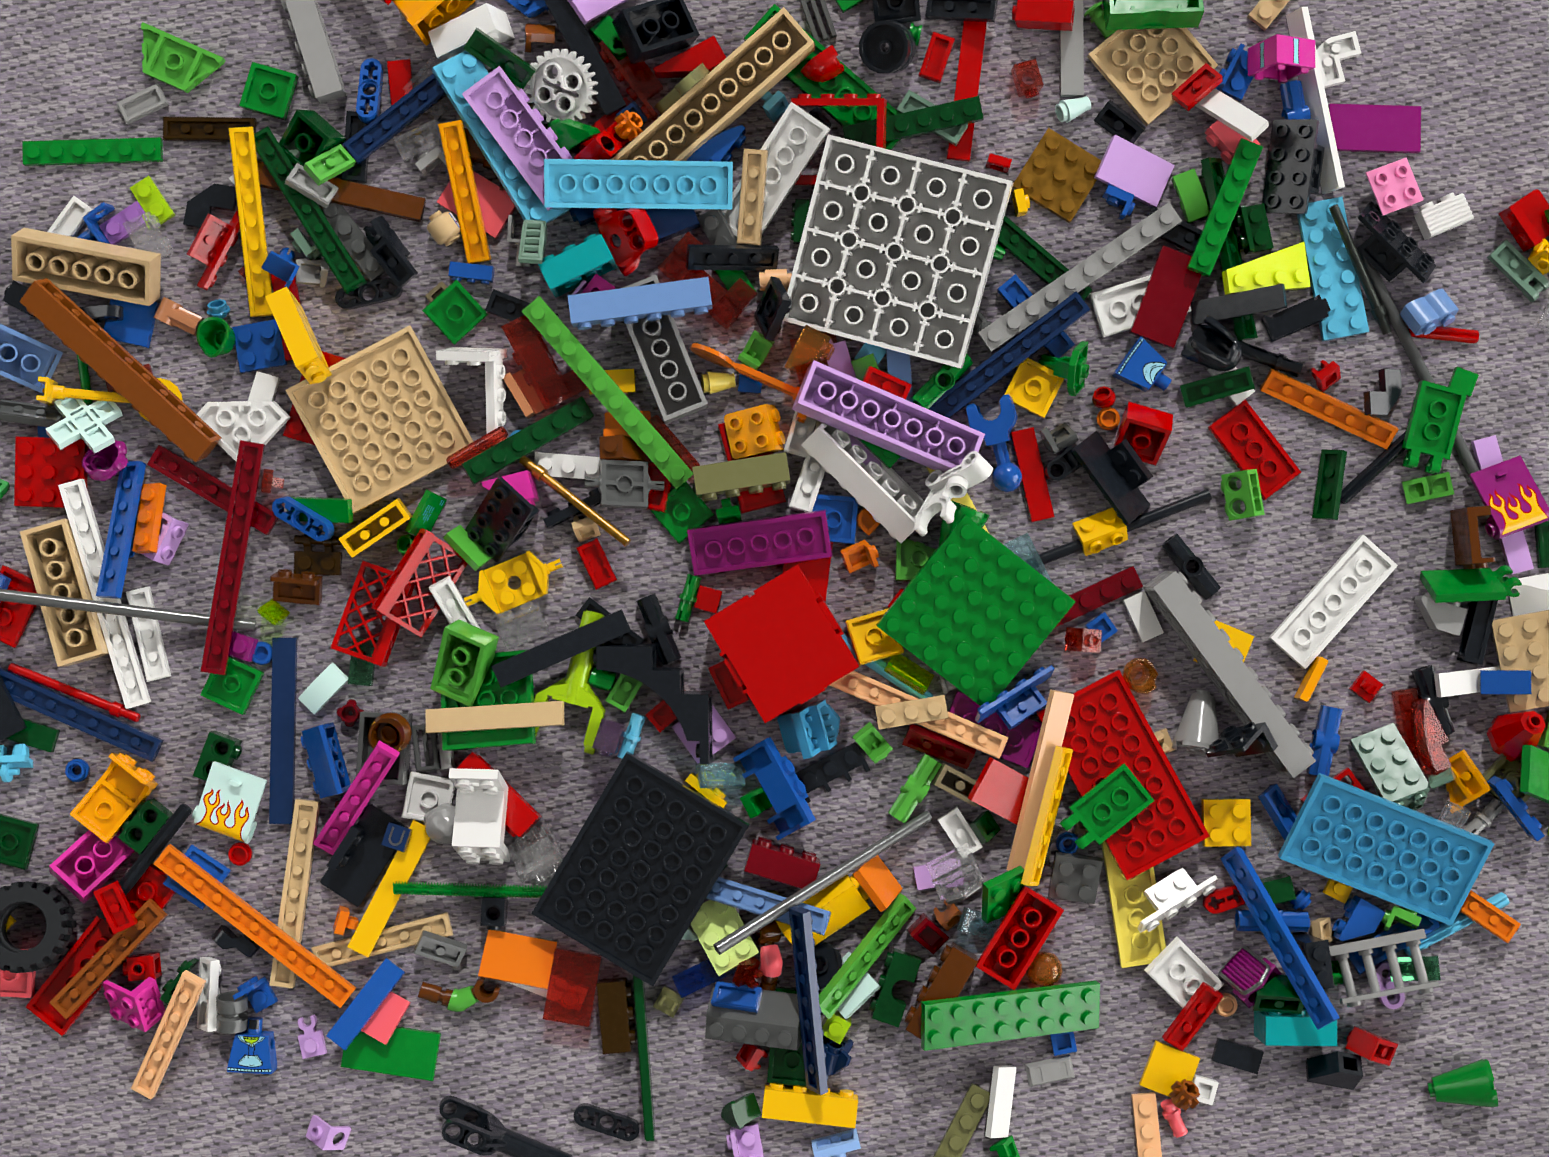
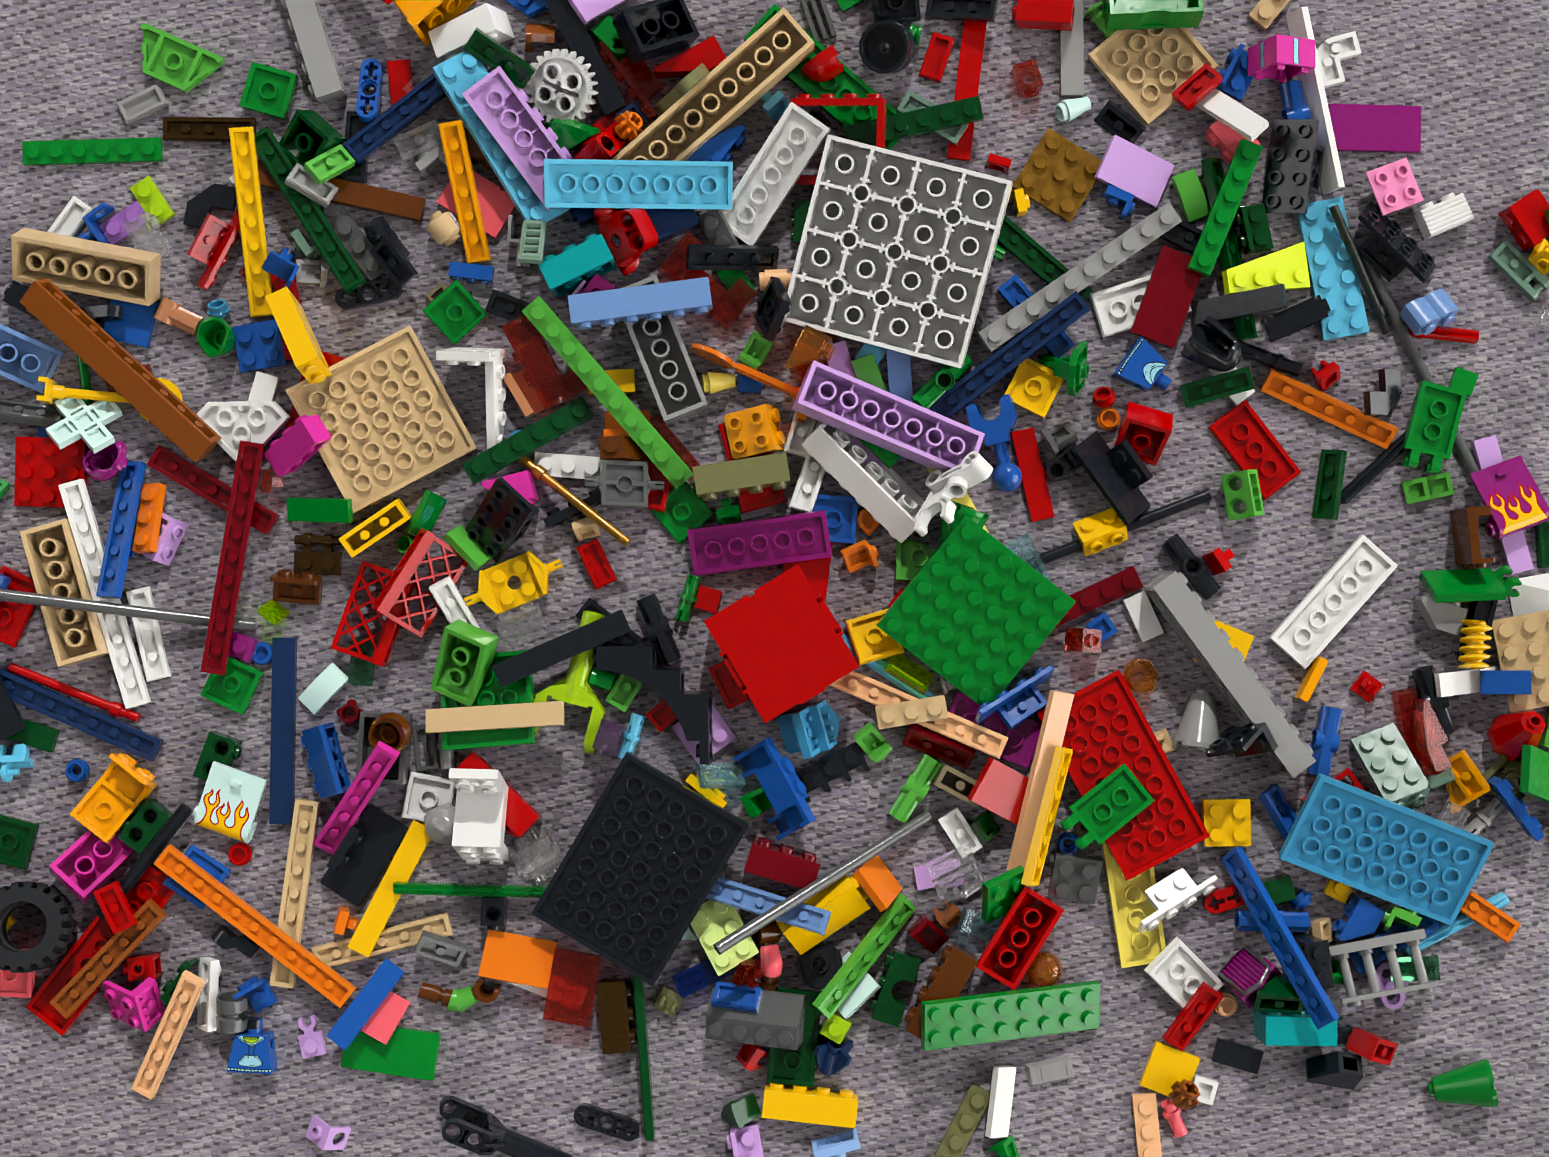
blue beam [272,496,335,541] -> none
dark blue tile [381,822,413,852] -> none
clear red axle [446,426,508,469] -> none
tan tile [737,148,768,245] -> none
dark blue plate [789,906,828,1095] -> none
red plate [862,366,912,400] -> none
blue tile [1050,1032,1077,1056] -> none
none -> dark pink brick [264,414,332,478]
none -> red tile [1202,547,1235,576]
none -> yellow piece [1457,620,1492,670]

